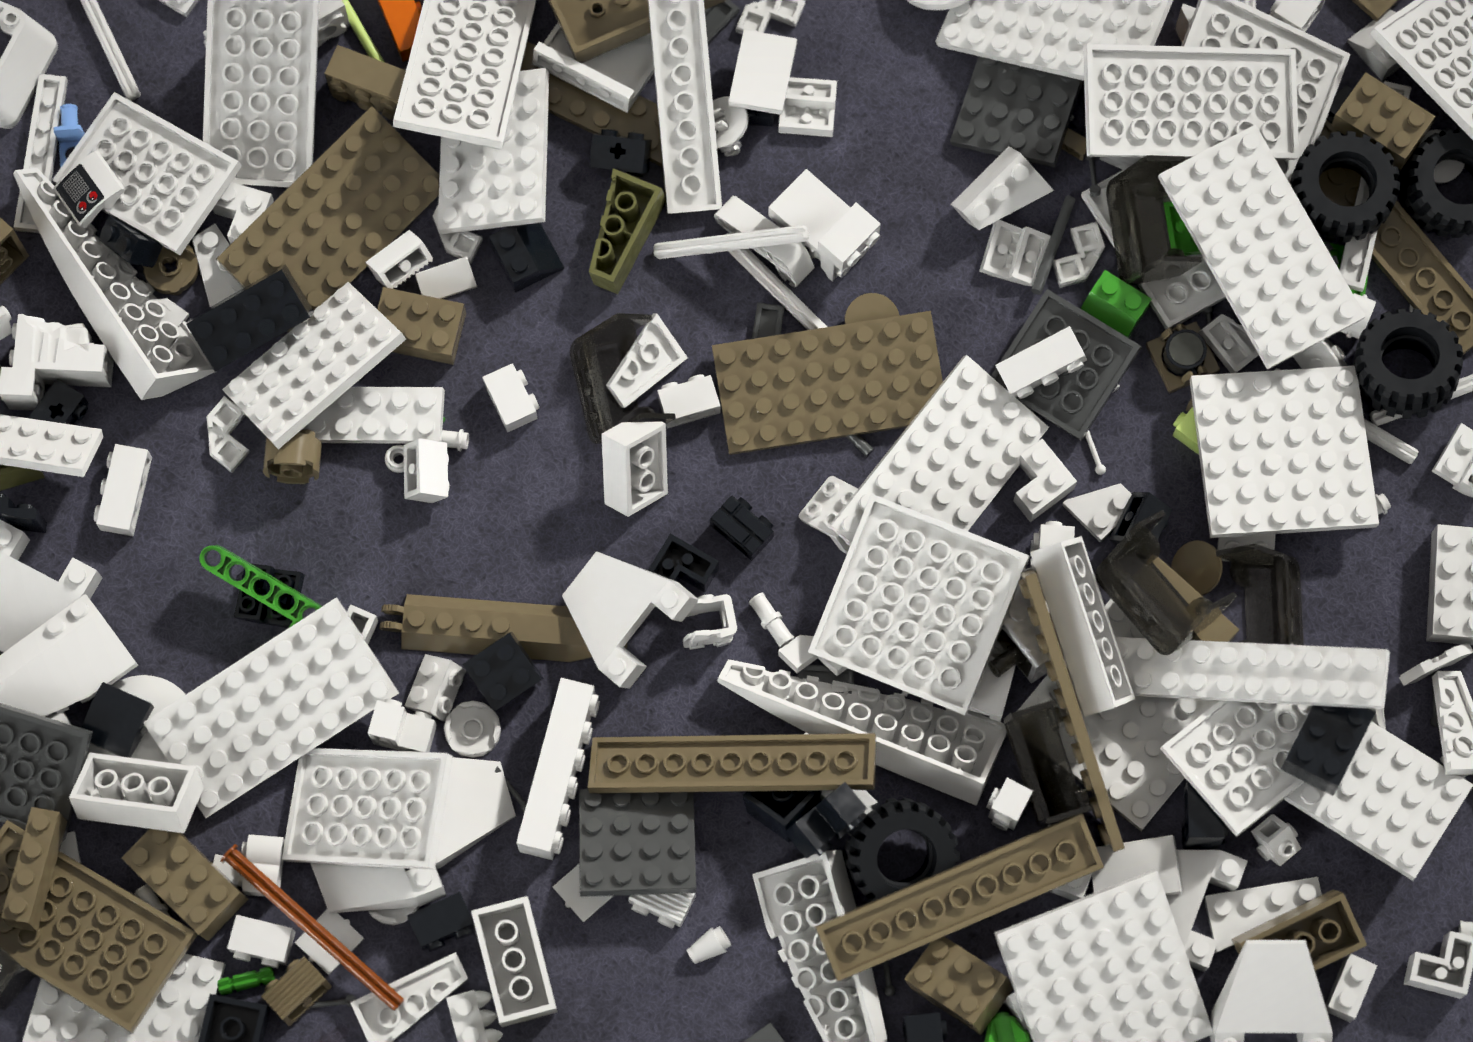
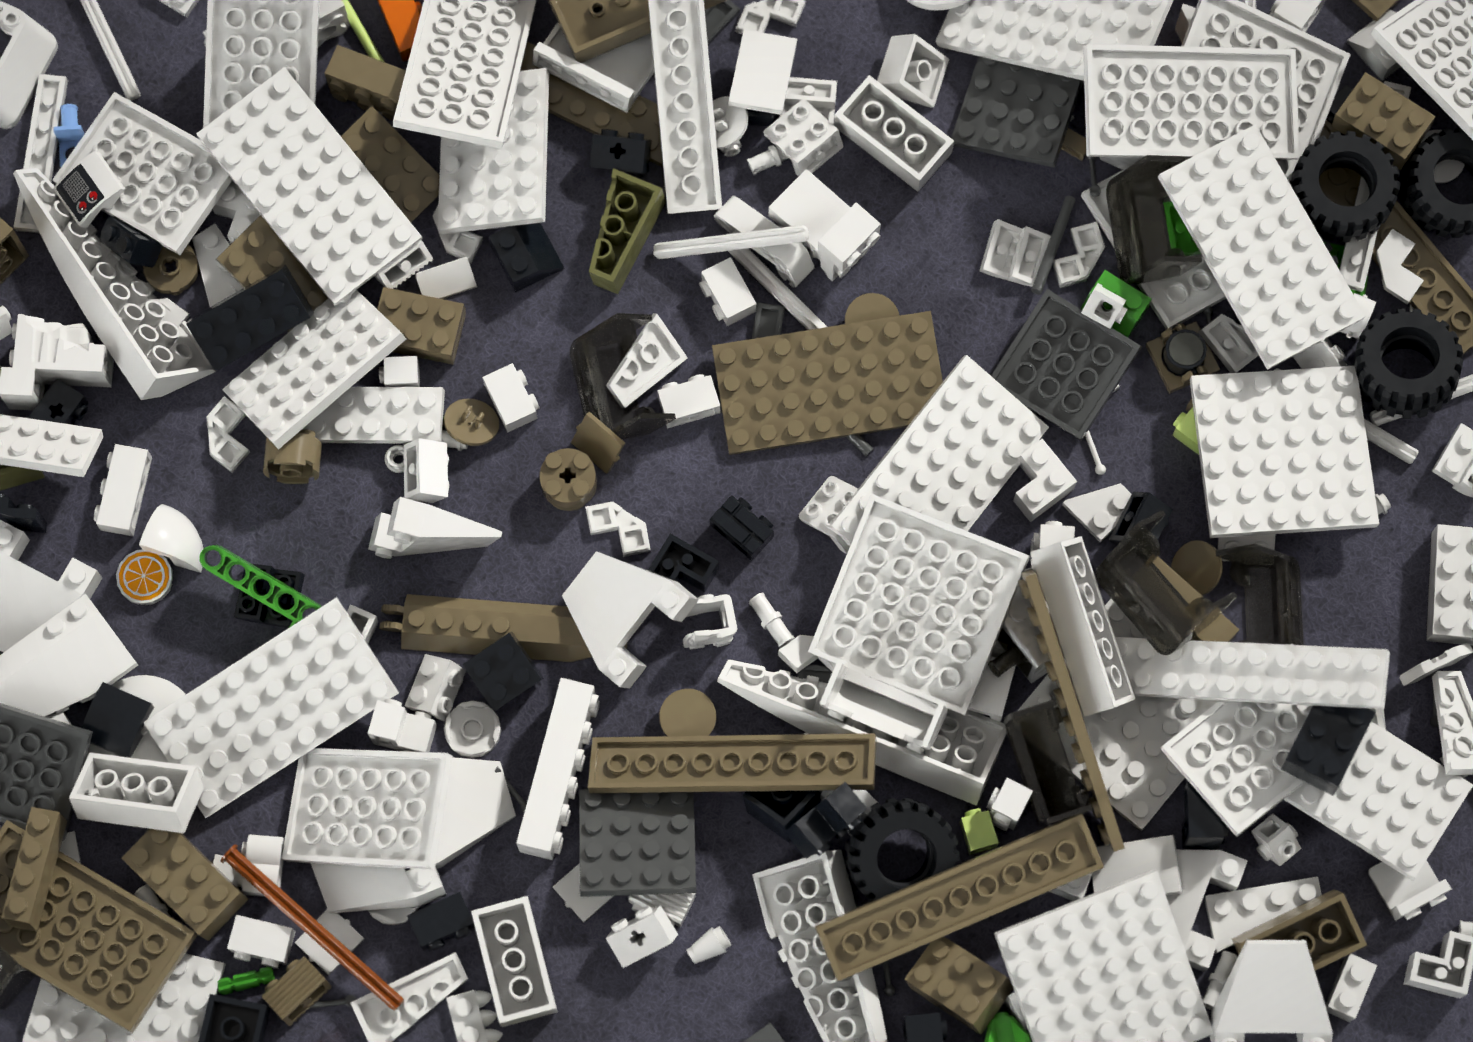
white slope [602,422,668,517] -> none
white wedge [951,146,1054,230] -> none
white brick [995,326,1087,399] -> none
none -> tile [116,550,173,605]
none -> white brick [139,504,203,573]
none -> white plate [196,67,422,306]
none -> white wedge [368,497,502,559]
none -> white brick [379,356,420,387]
none -> dark tan piece [444,399,499,446]
none -> dark tan brick [539,448,597,511]
none -> dark tan piece [571,412,625,474]
none -> white tile [585,502,651,557]
none -> white brick [606,905,678,968]
none -> dark tan piece [659,689,716,736]
none -> white brick [699,257,756,326]
none -> white pin [747,145,789,175]
none -> white bracket [764,99,843,177]
none -> white windscreen [820,661,949,754]
none -> white brick [834,75,954,191]
none -> white slope [877,34,949,108]
none -> yellowish green brick [960,808,998,855]
none -> white brick [1081,283,1128,329]
none -> white pin [1203,951,1238,1010]
none -> white bracket [1368,860,1451,921]
none -> white tile [1376,229,1424,305]

